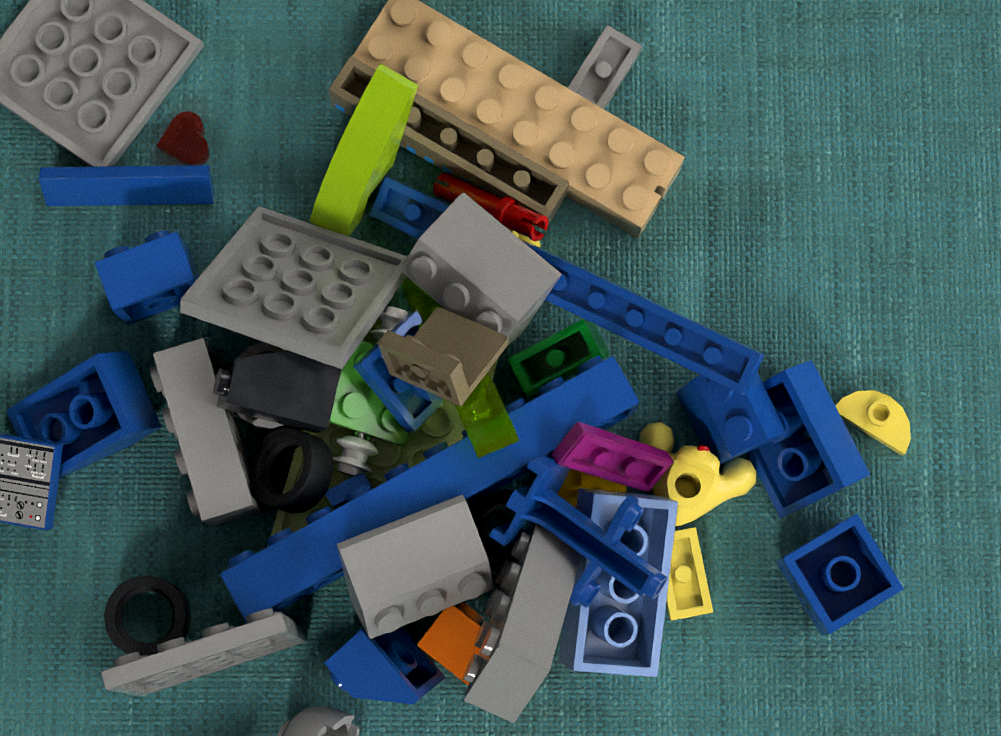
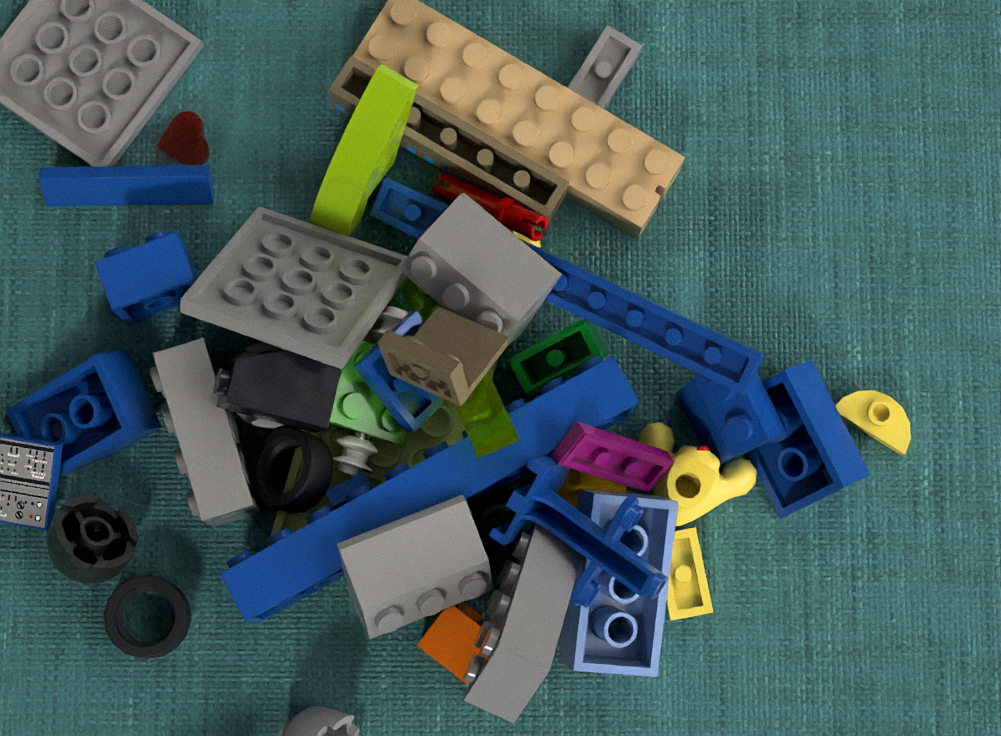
light grey plate [101,608,306,696] -> none
blue slope [324,626,446,704] -> none
blue brick [775,514,904,635] -> none
none -> pearl dark grey cylinder [46,495,139,584]

